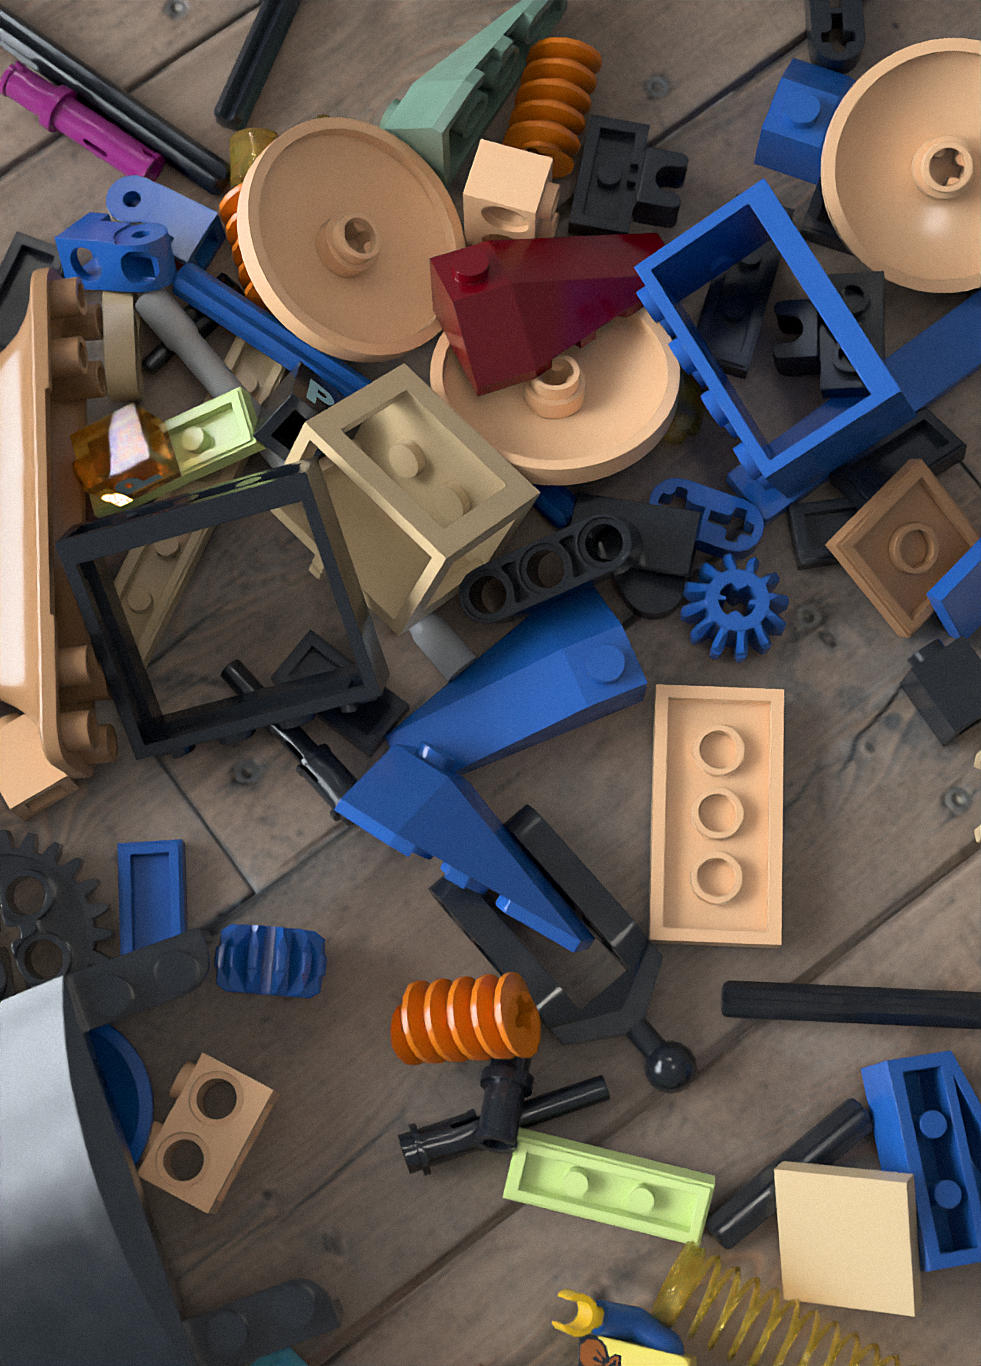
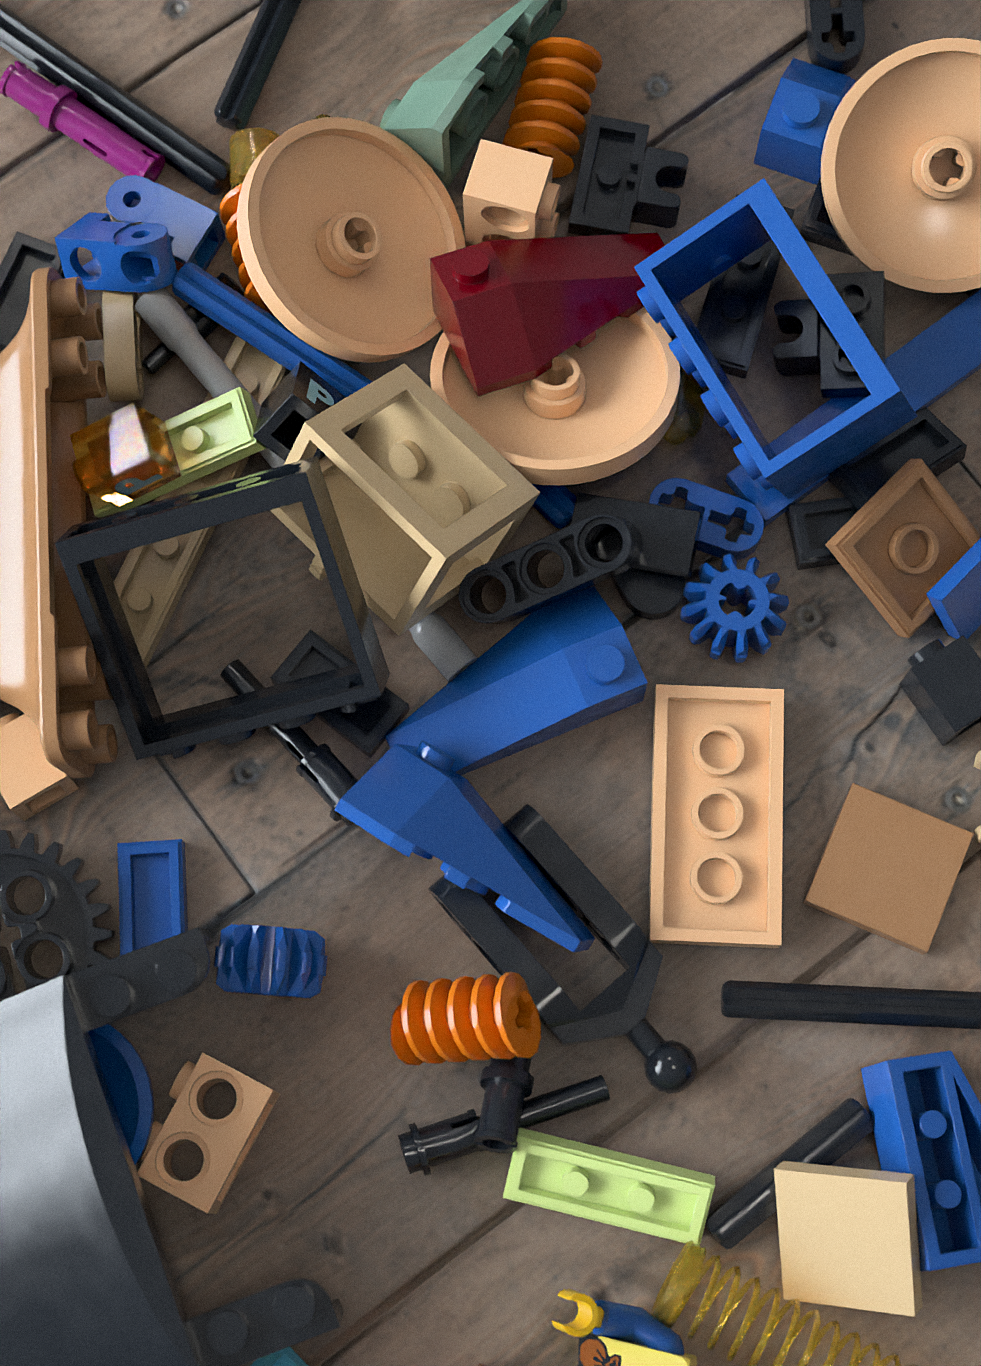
none -> medium nougat tile [803,783,974,955]

